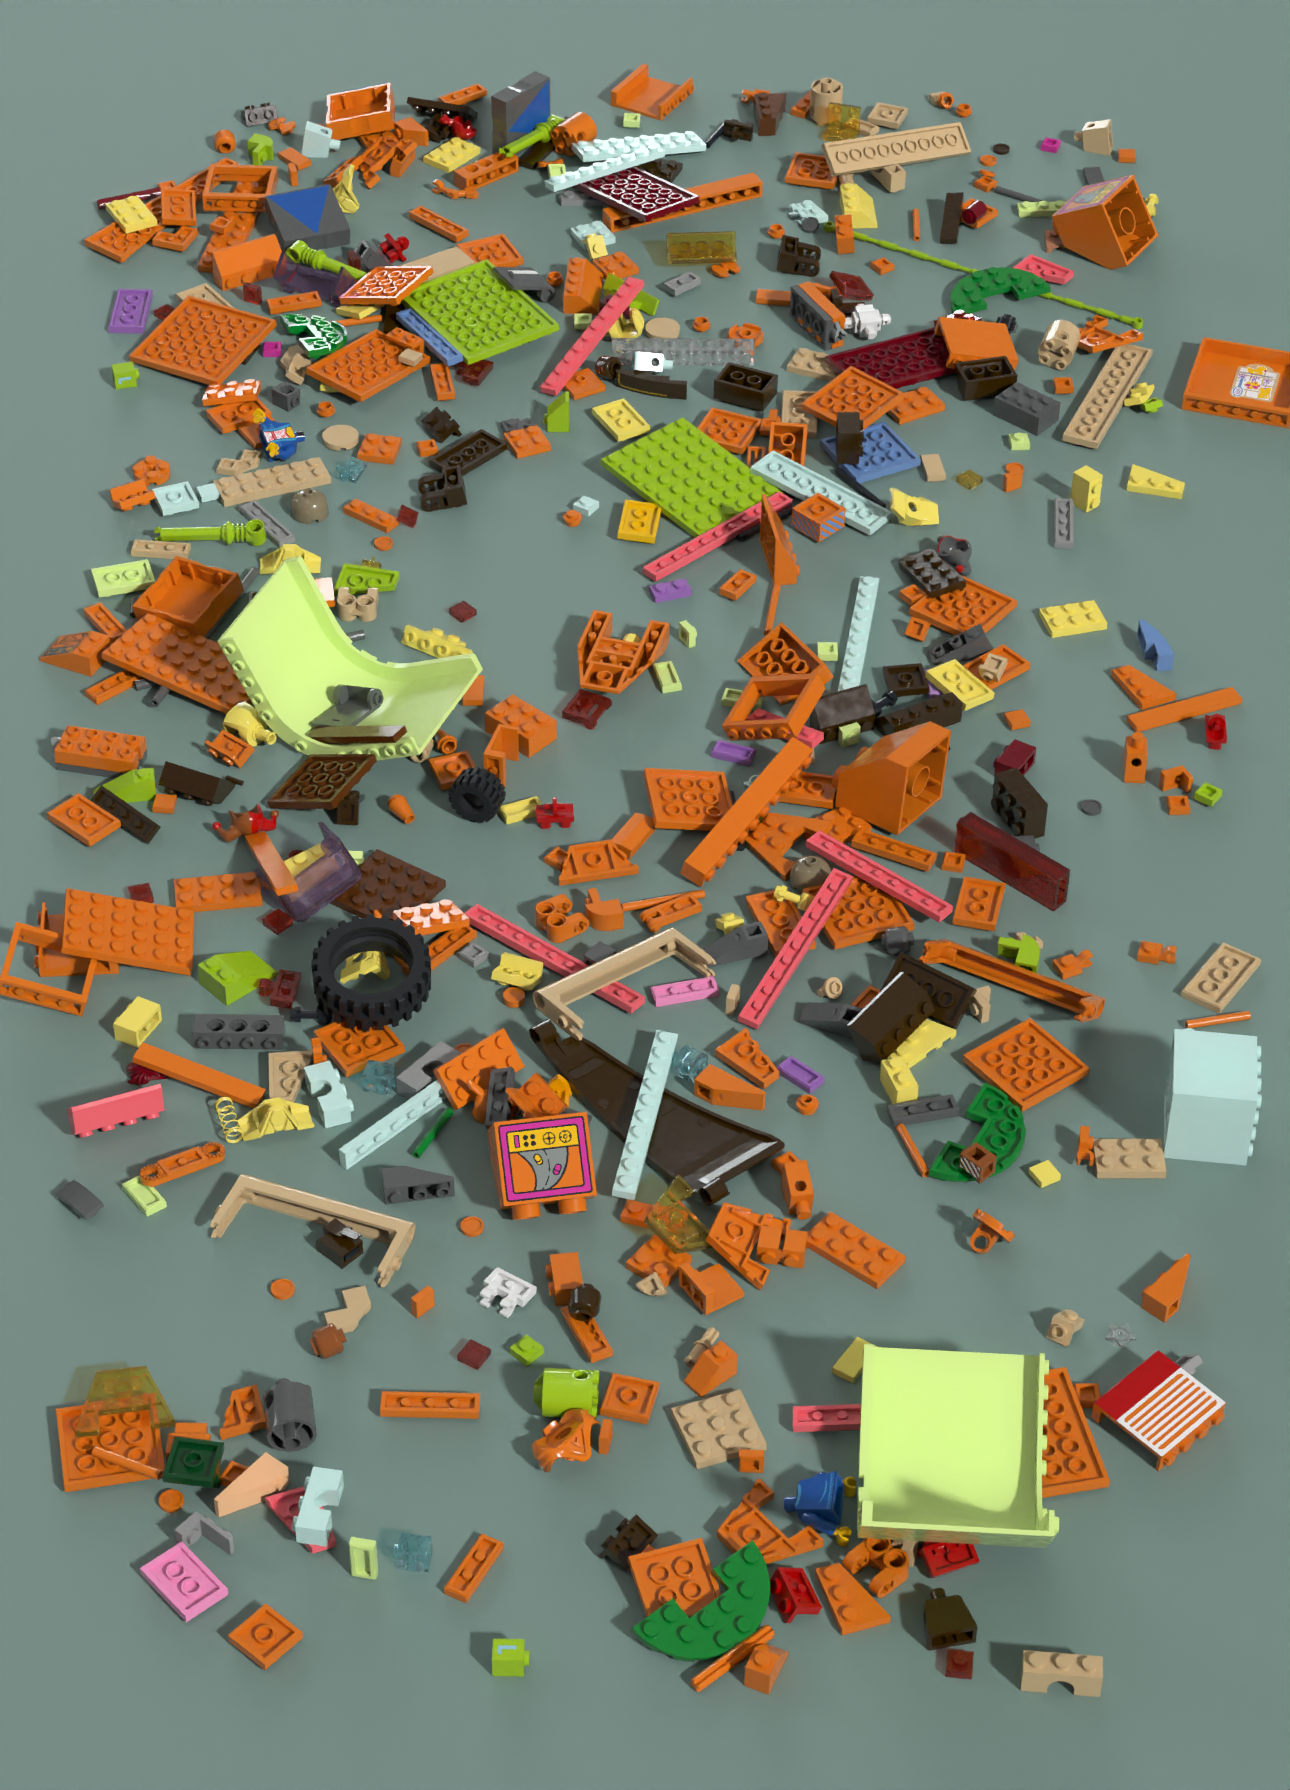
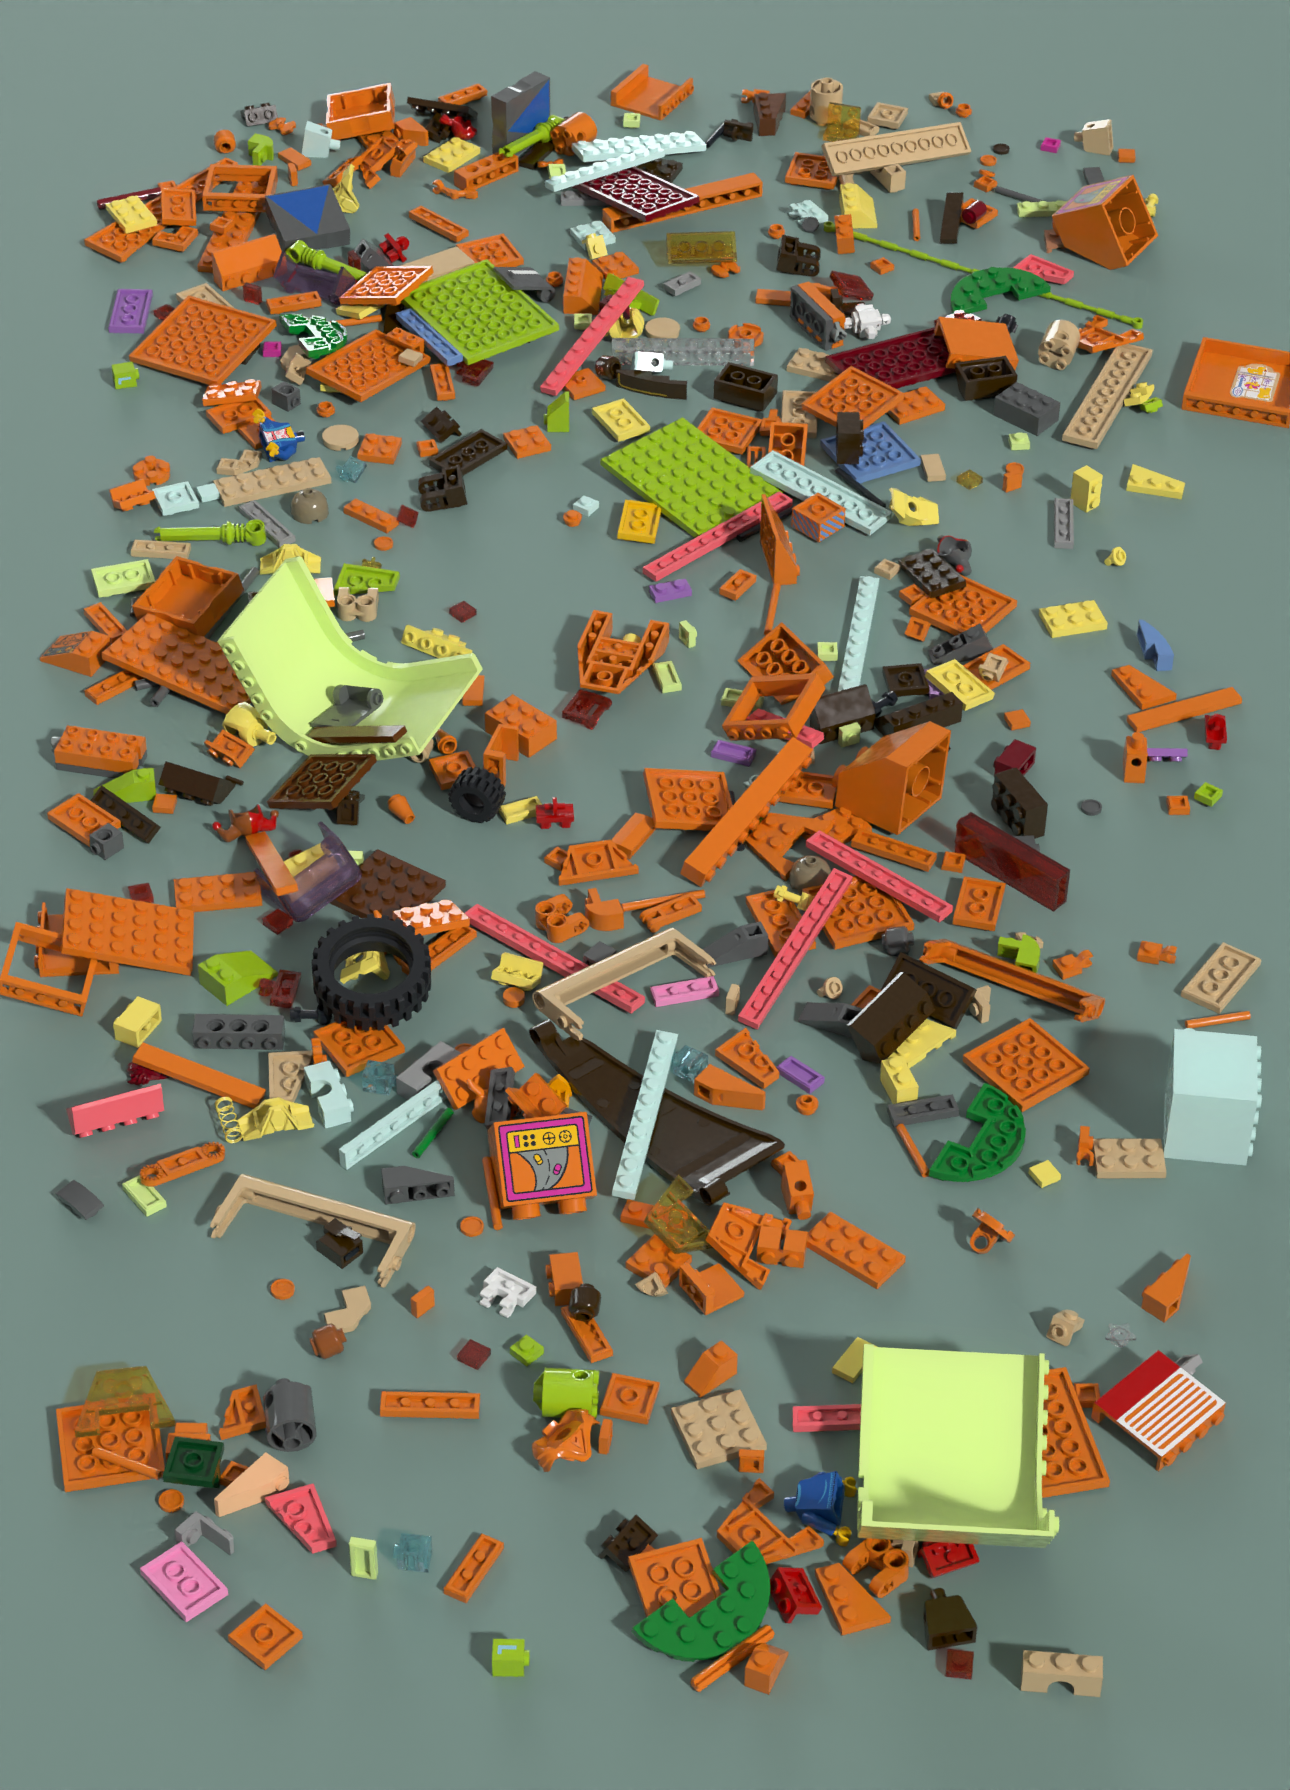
light aqua arch [292,1466,344,1547] -> none
light grey tile [458,942,489,968] -> none
dark grey plate [501,418,535,433] -> none
tan axle [684,1327,719,1369] -> none
light yellow bracket [715,912,745,936] -> none
dark orange brick [959,1142,997,1184] -> none
orange plate [1053,377,1074,395] -> none
orange bracket [1159,765,1193,793] -> none
none -> dark grey brick [89,823,124,860]
none -> orange bar [482,1157,503,1230]
none -> tan tile [874,559,901,580]
none -> light yellow plate [1104,547,1126,566]
none -> medium lavender plate [1147,748,1188,762]

